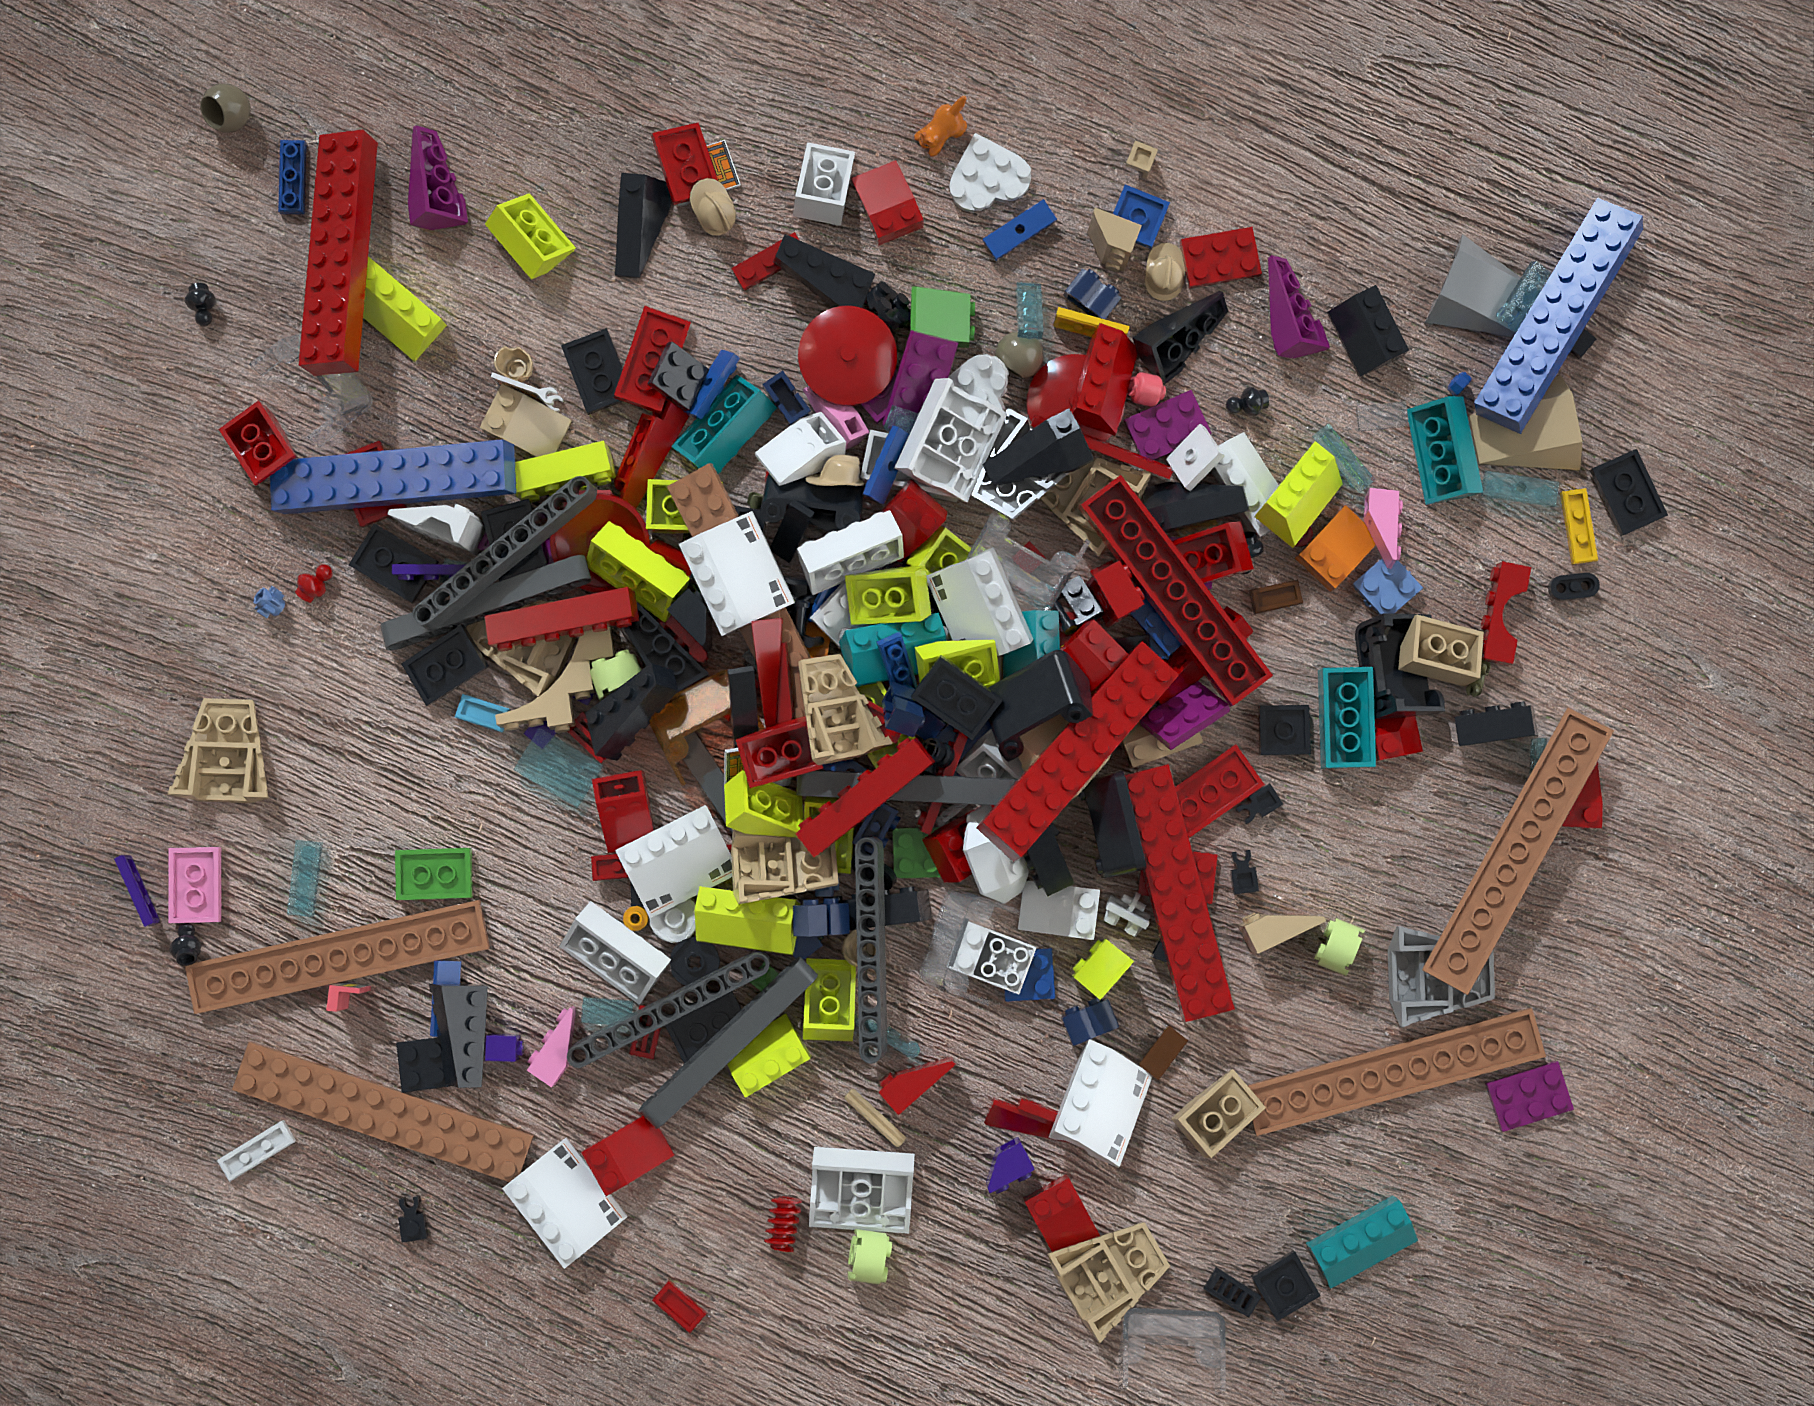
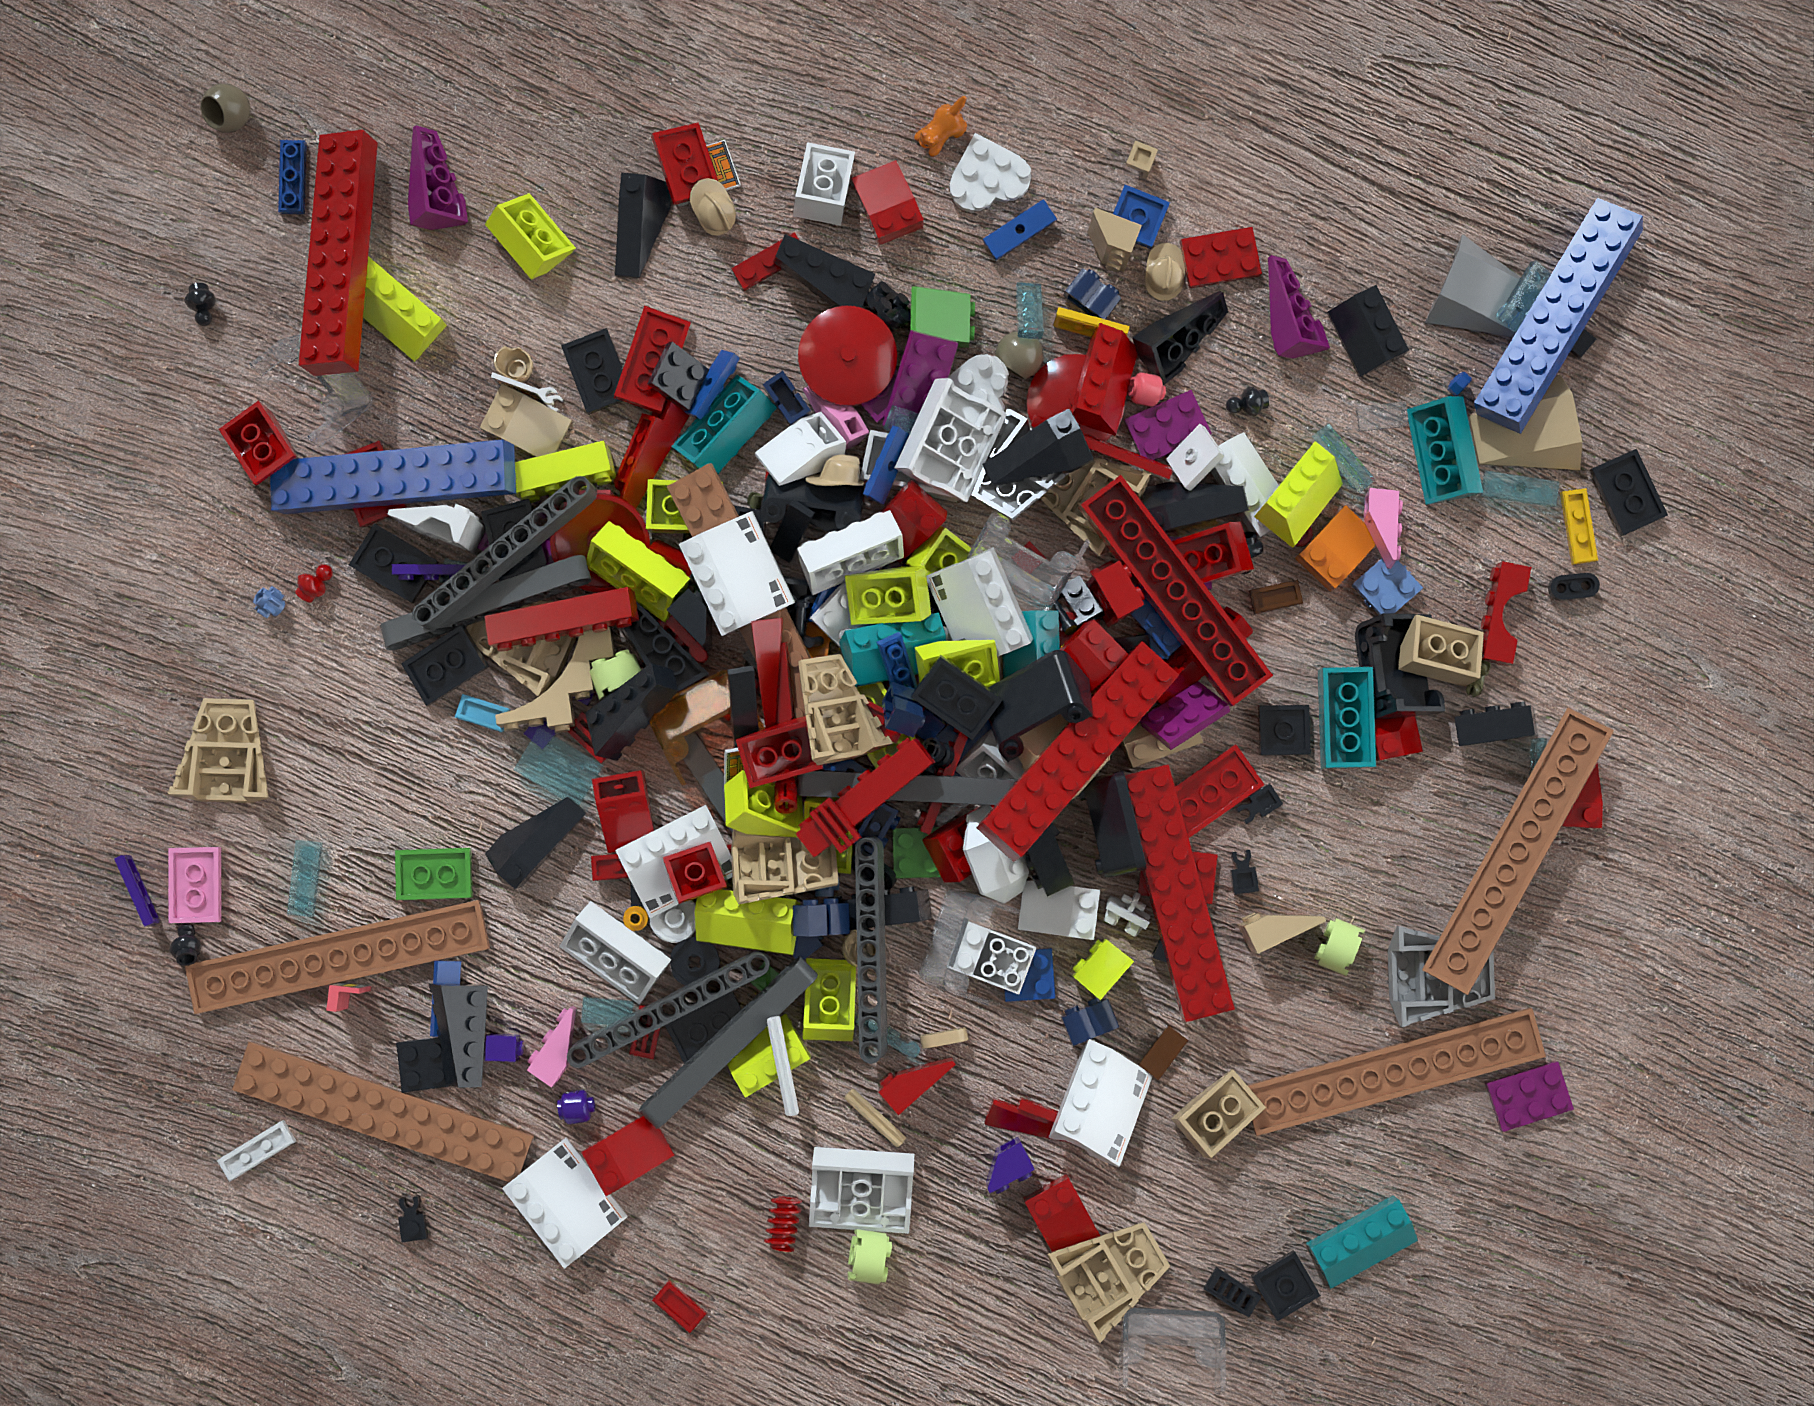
none -> black wedge [485,796,587,889]
none -> dark purple head [557,1090,595,1125]
none -> red slope [663,841,727,904]
none -> white axle [767,1016,799,1116]
none -> red hinge [774,776,797,814]
none -> red tile [809,797,861,854]
none -> tan beam [920,1027,969,1048]

